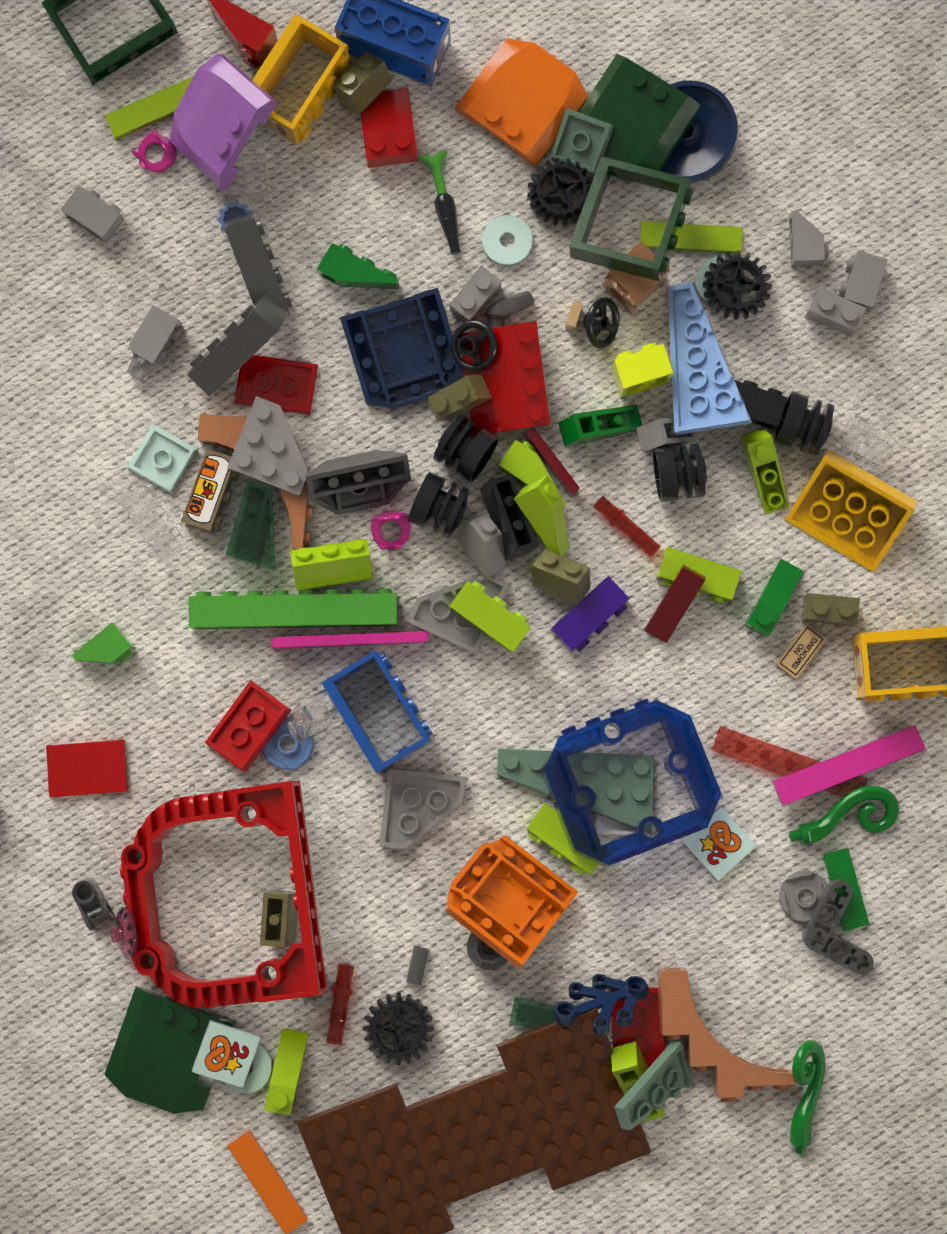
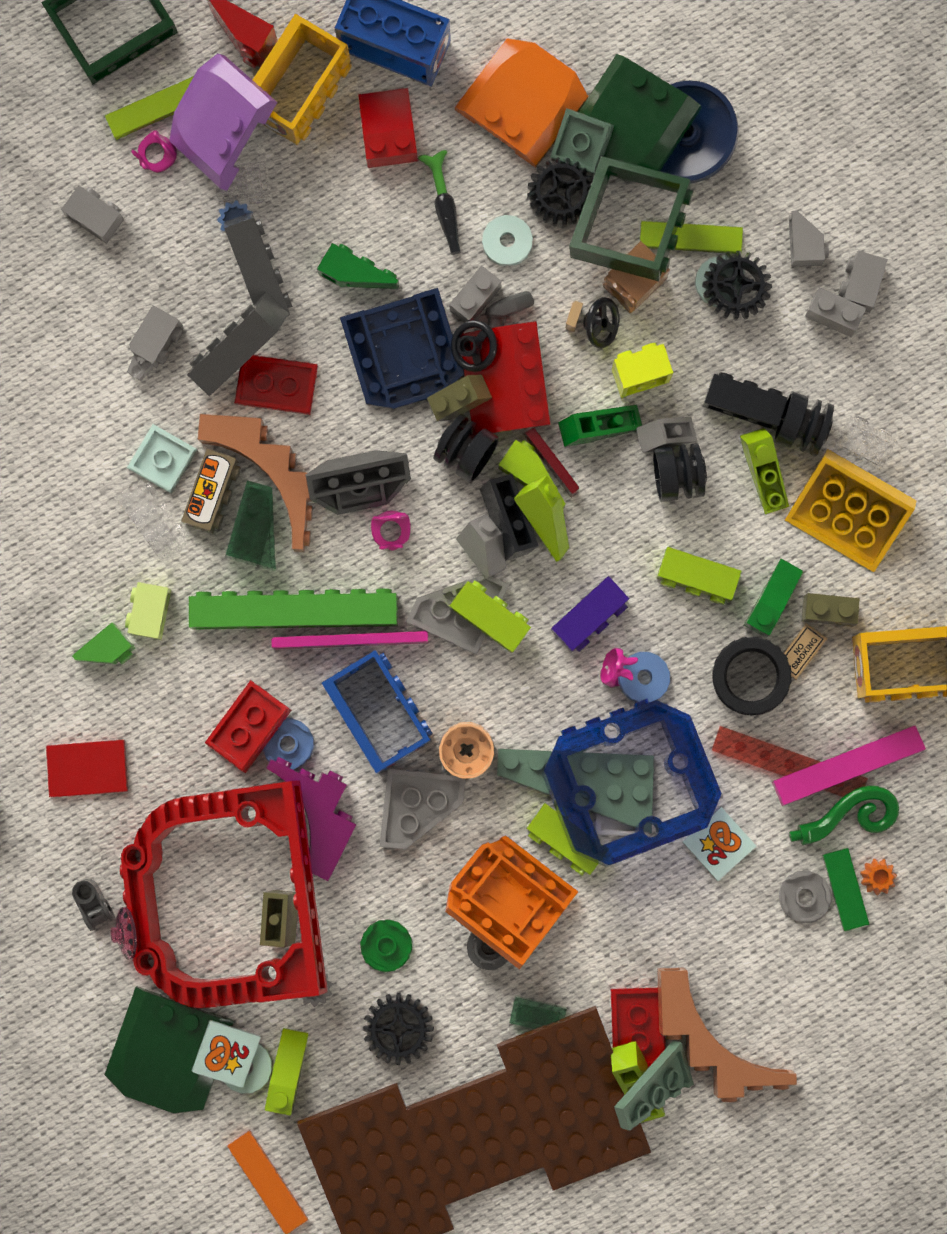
light grey plate [227,396,309,497] -> none
clear brick [287,689,338,743] -> none
lime brick [290,539,373,591] -> none
clear red pin [326,963,354,1045] -> none
olive brick [332,51,392,115] -> none
dark grey axle [406,946,429,985] -> none
black wheel [408,472,470,539] -> none
olive brick [532,549,590,605] -> none
dark blue plant [554,974,649,1036] -> none
clear red pin [593,495,661,558] -> none
dark red tile [644,565,706,643] -> none
light blue wing [667,282,752,435] -> none
green plant [790,1040,825,1154] -> none
dark grey beam [802,878,874,974] -> none
none -> yellowish green brick [125,582,172,640]
none -> magenta arch [266,757,356,881]
none -> green tile [360,919,412,972]
none -> light nougat wheel [439,722,494,779]
none -> dark pink piece [600,648,638,688]
none -> medium blue tile [618,652,670,703]
none -> black tyre [712,636,792,716]
none -> orange piece [860,858,897,896]

